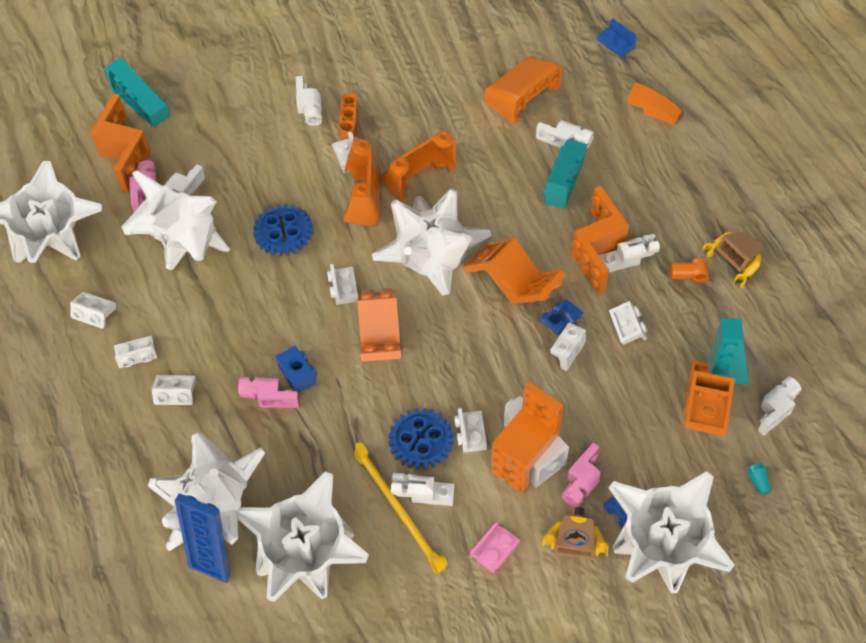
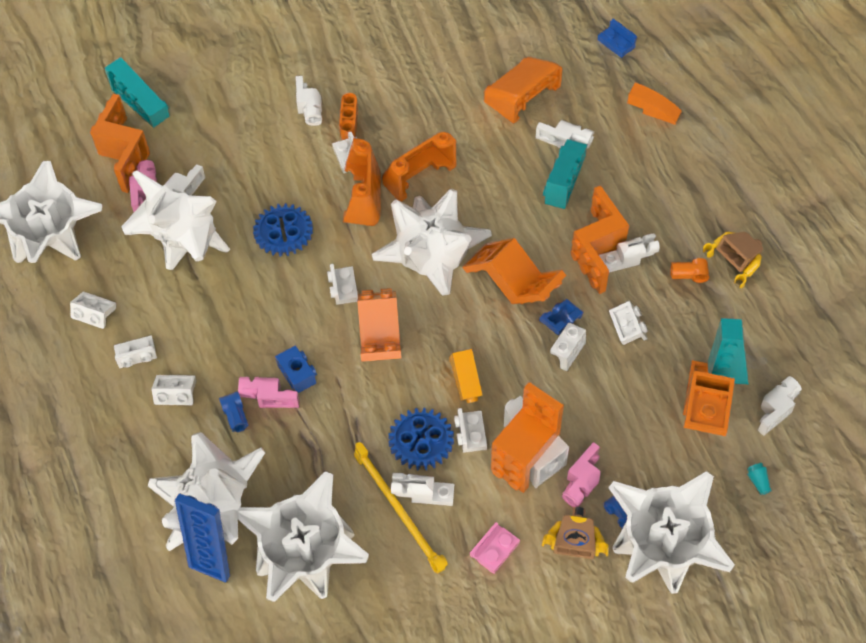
none -> blue piece [219,391,248,432]
none -> light orange slope [449,349,482,404]

